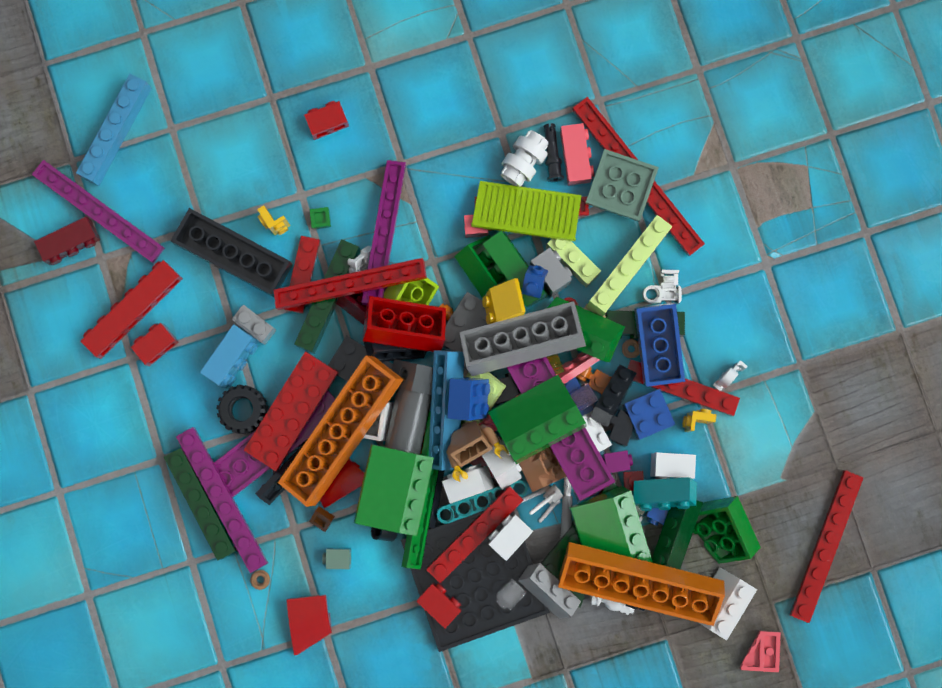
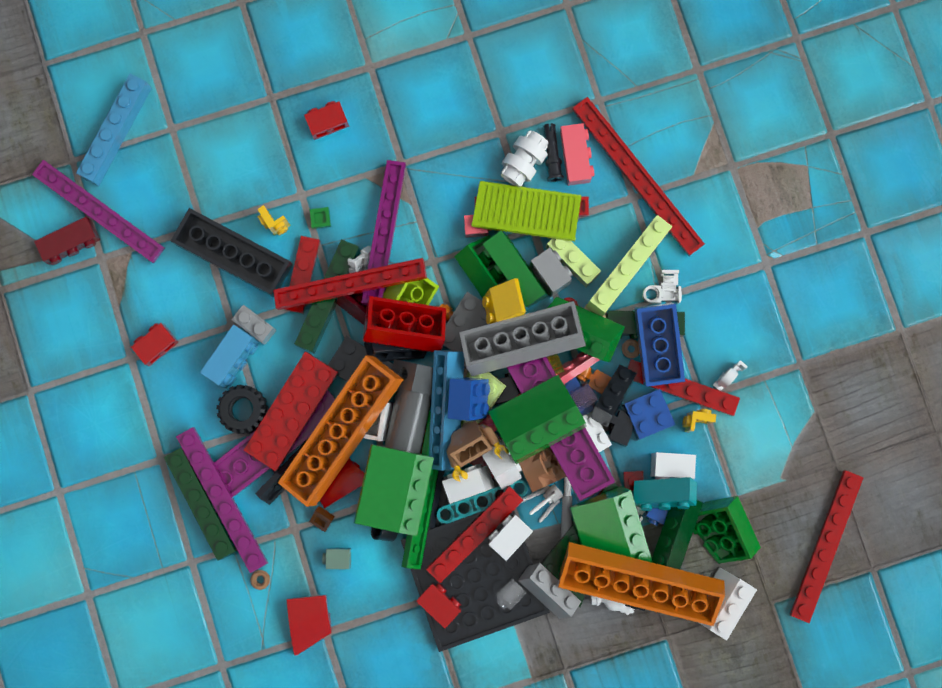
red brick [81,260,183,359] -> none
blue bracket [521,265,548,298] -> none
sand green plate [585,149,659,222] -> none
magenta brick [603,451,633,473] -> none
coral wing [740,631,781,672] -> none

